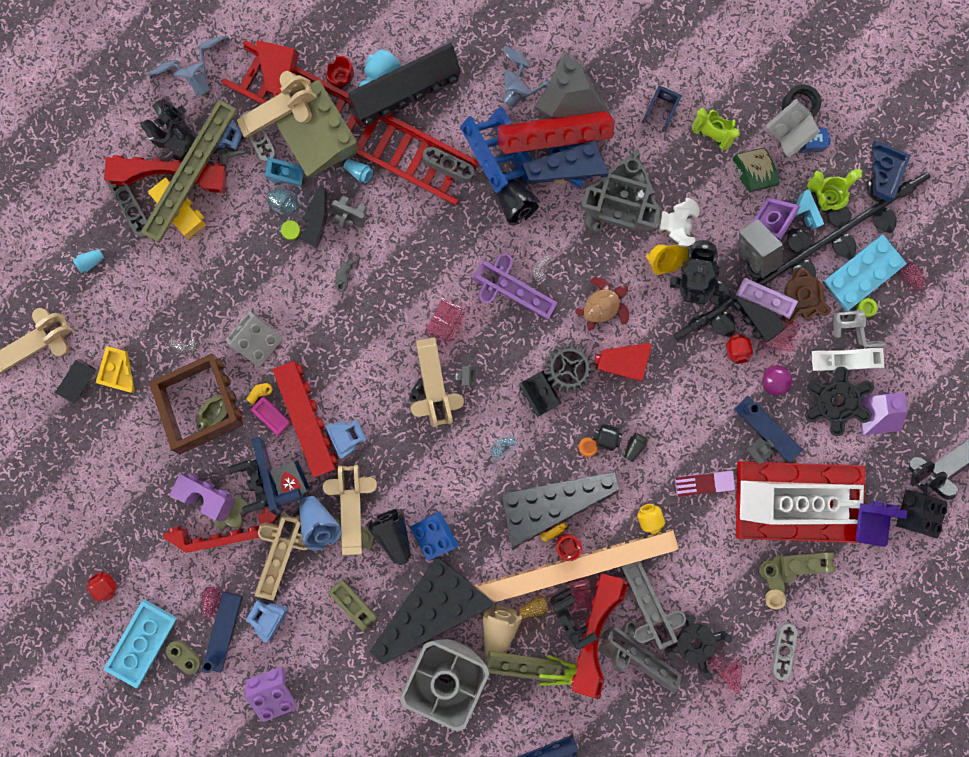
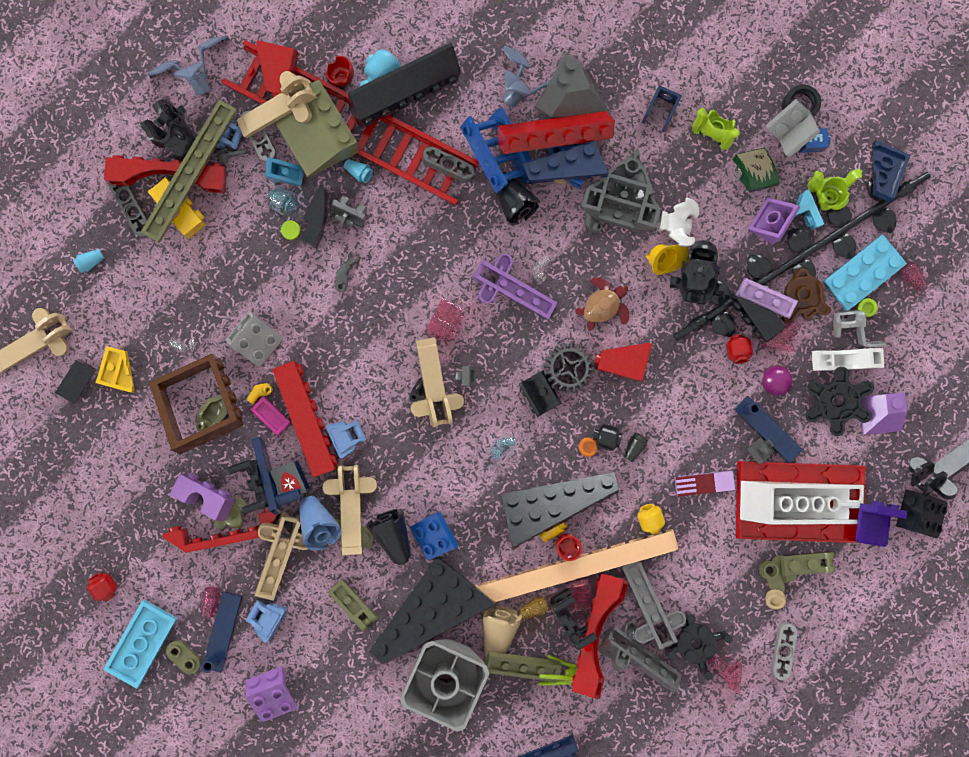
dark grey brick [738,219,783,278] -> none

